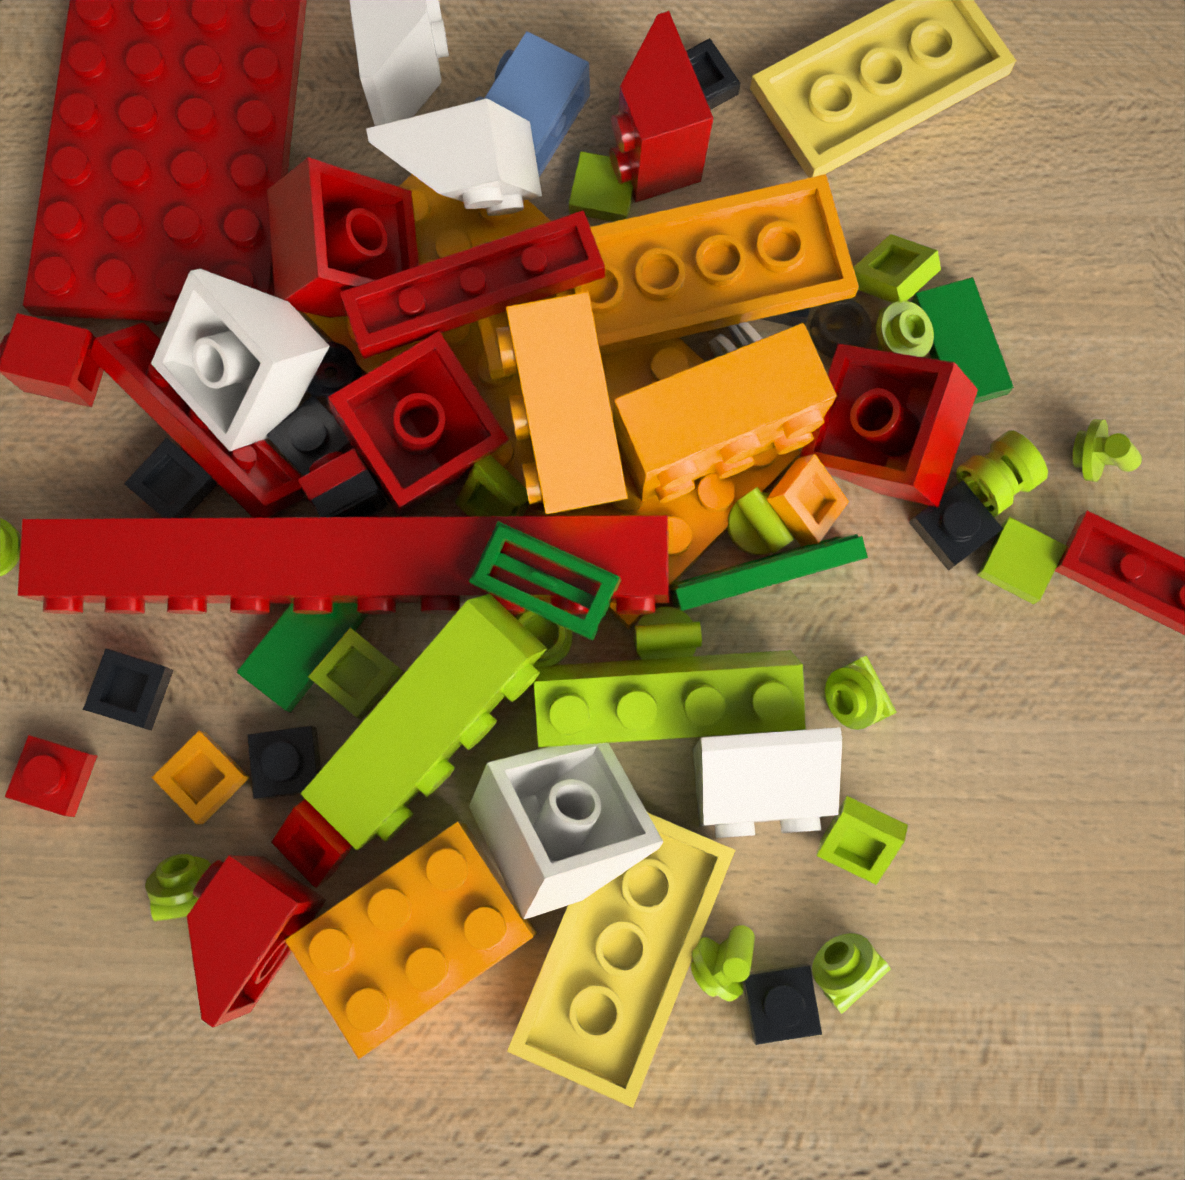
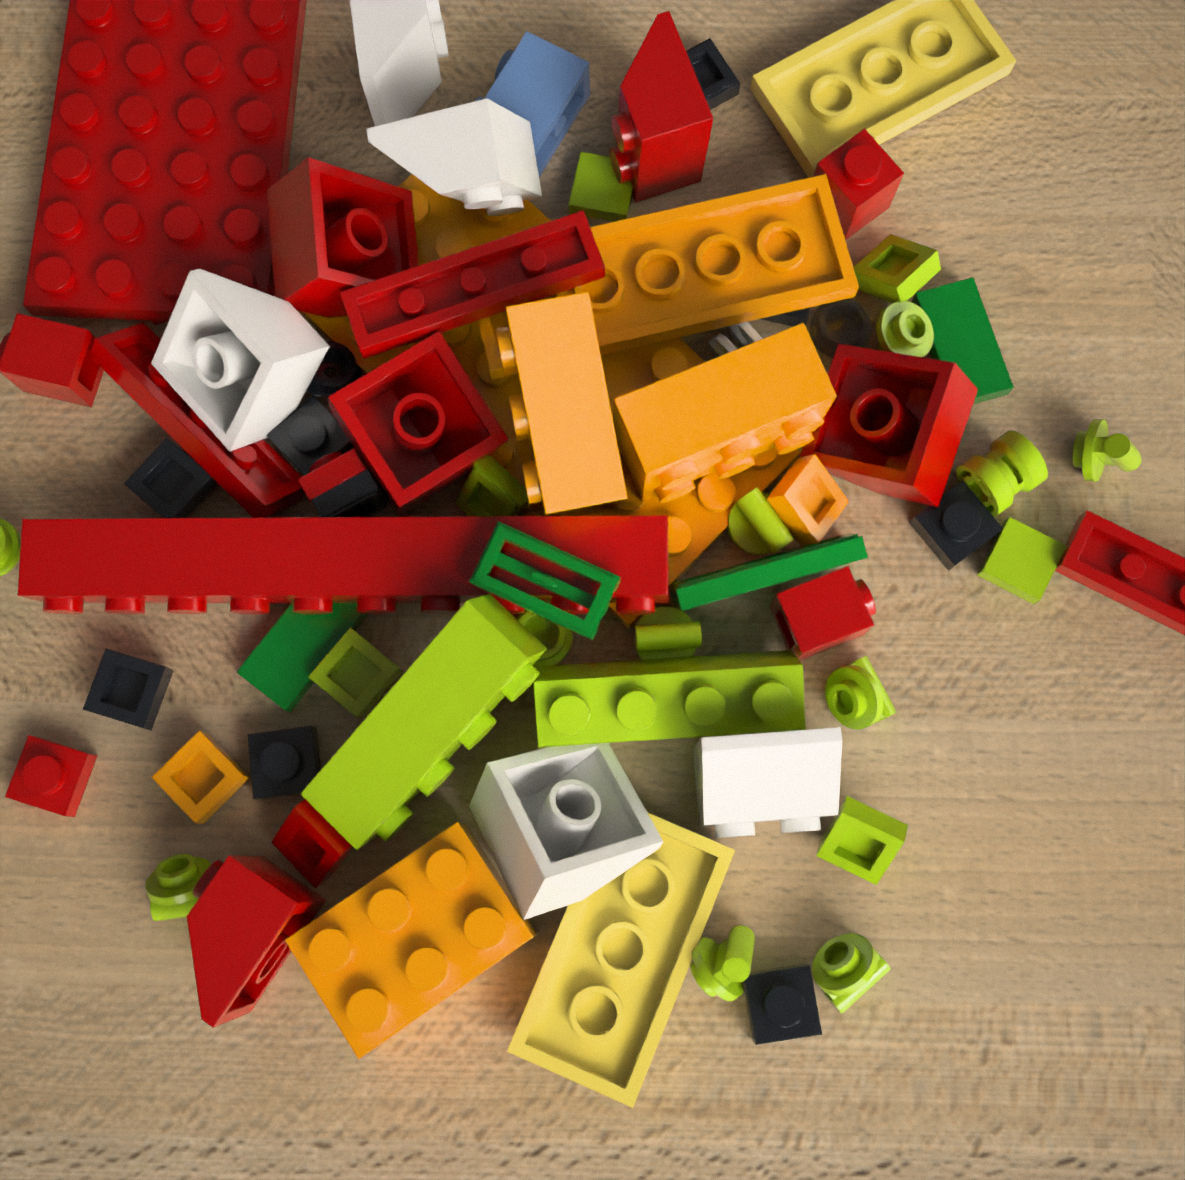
none -> red brick [769,566,876,661]
none -> red brick [813,128,904,240]

